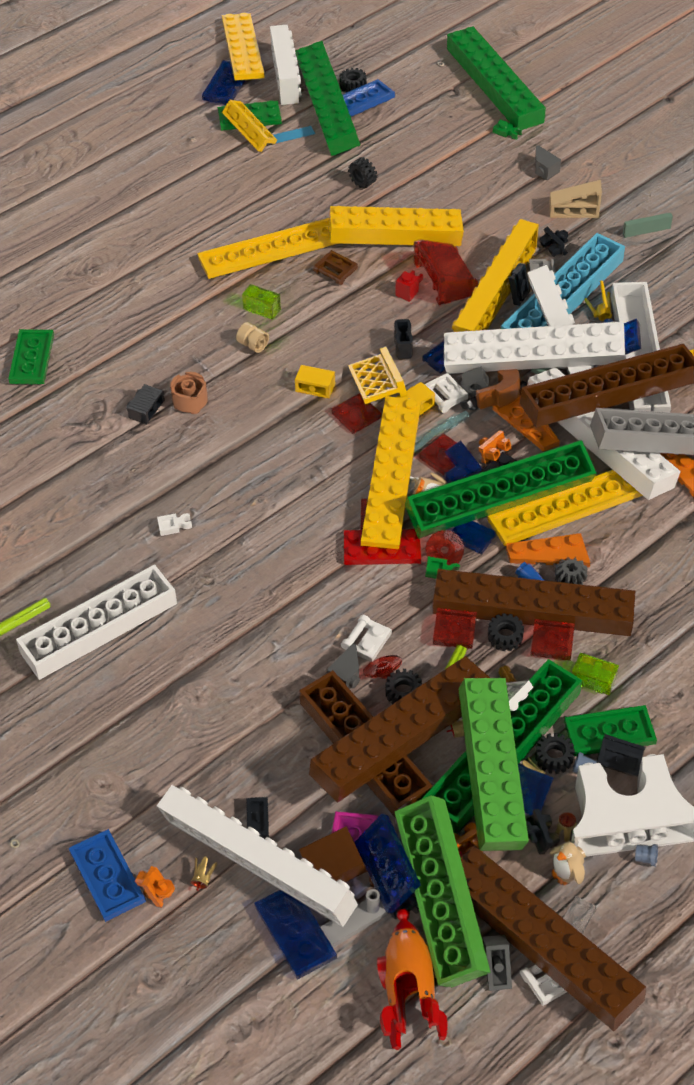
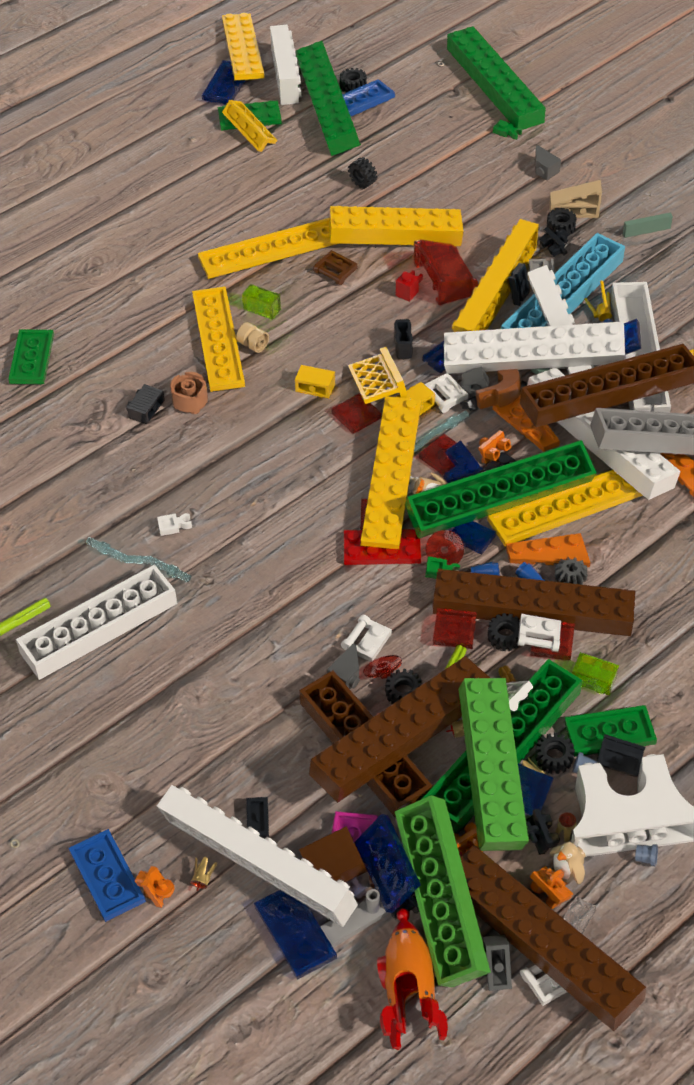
dark azure sticker [273,126,315,143] -> none
none -> clear light blue bar [86,537,192,582]
none -> yellow plate [192,286,245,392]
none -> blue cone [471,561,500,576]
none -> white plate [518,614,561,652]
none -> orange hips [530,866,573,909]
none -> black tyre [547,208,577,236]

